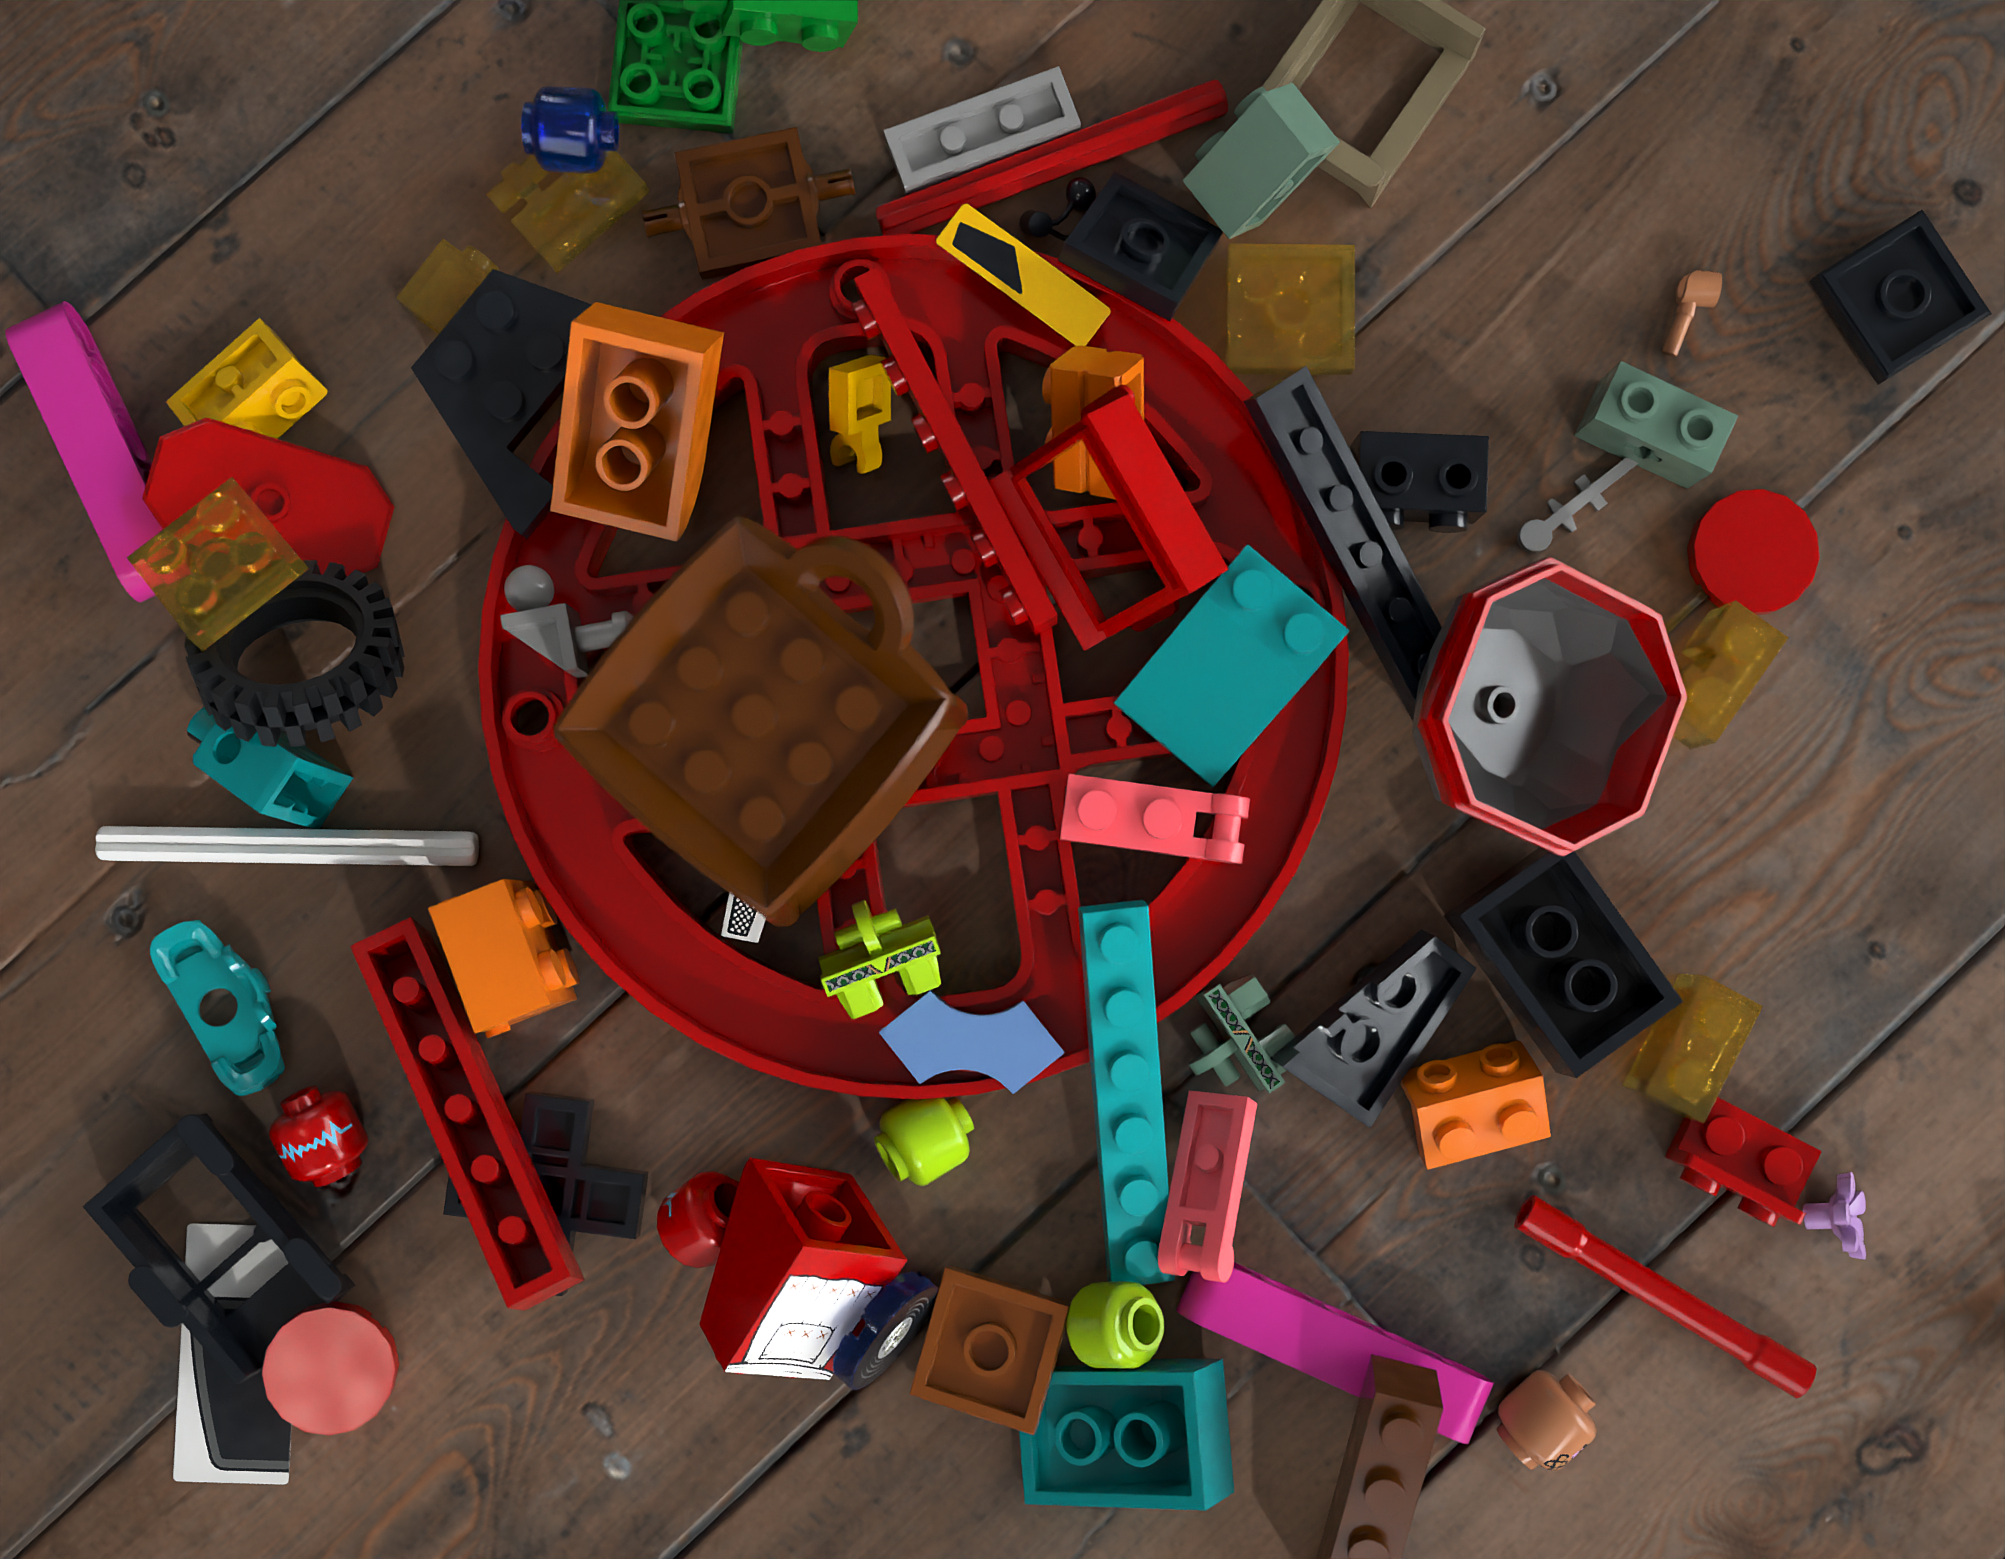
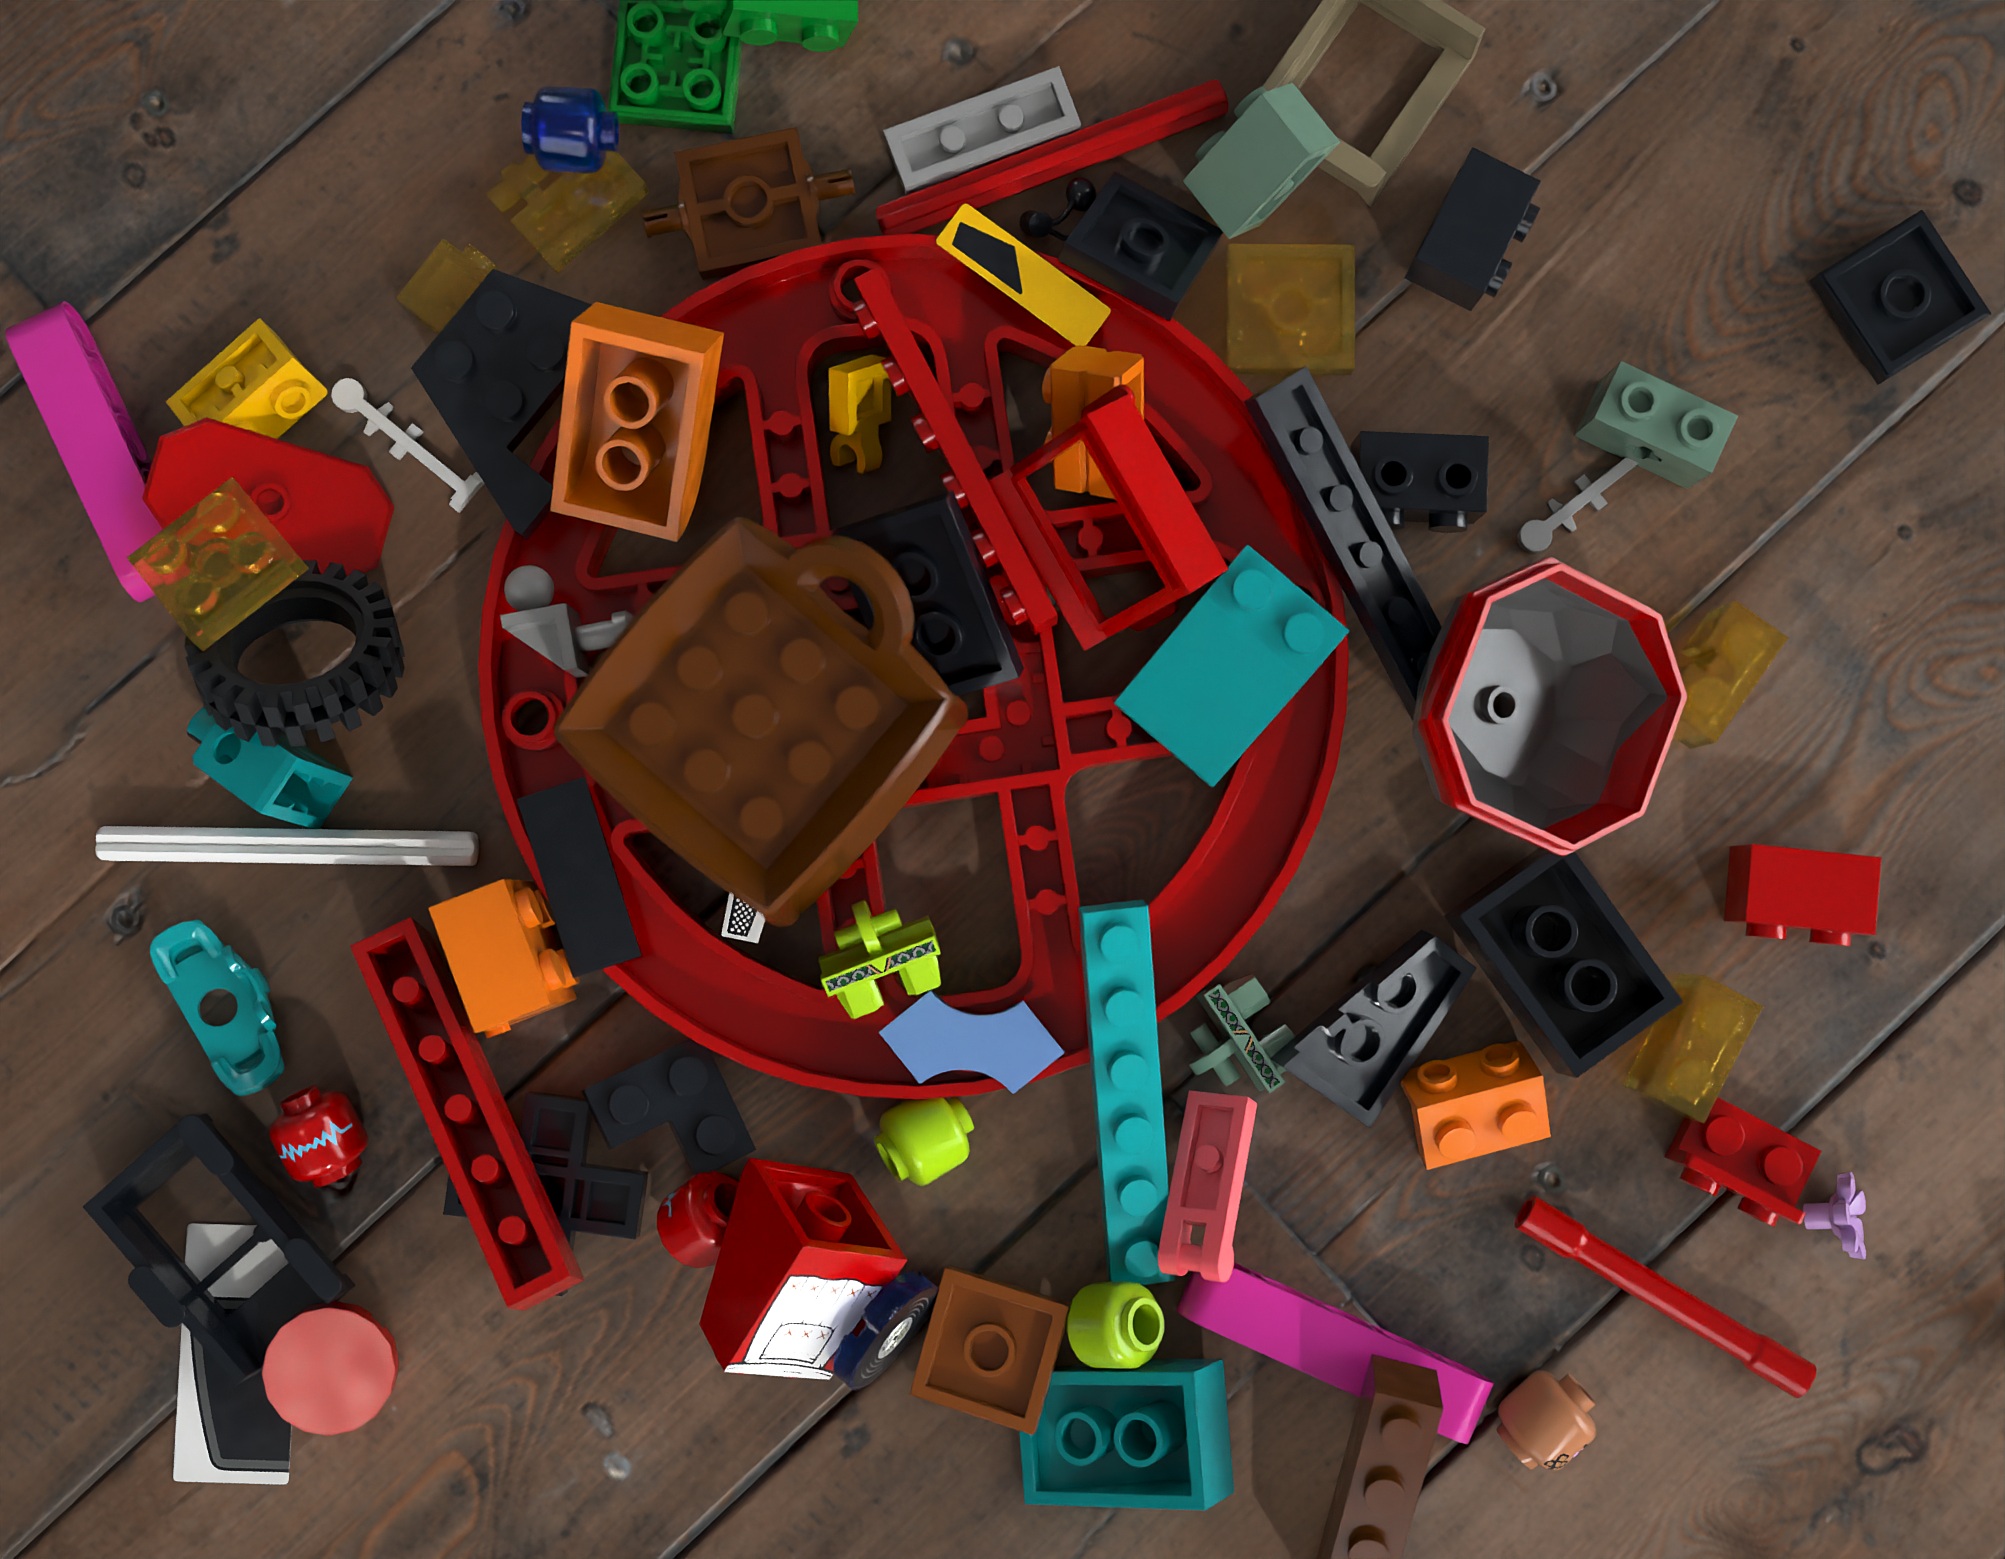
coral plate [1059,774,1250,864] -> none
nougat hand [1662,270,1722,357] -> none
red tile [1687,489,1820,616] -> none
none -> white piece [331,378,484,513]
none -> black sticker [517,777,642,978]
none -> black plate [582,1039,756,1176]
none -> black plate [830,490,1024,696]
none -> black brick [1404,147,1541,311]
none -> red brick [1724,844,1882,946]

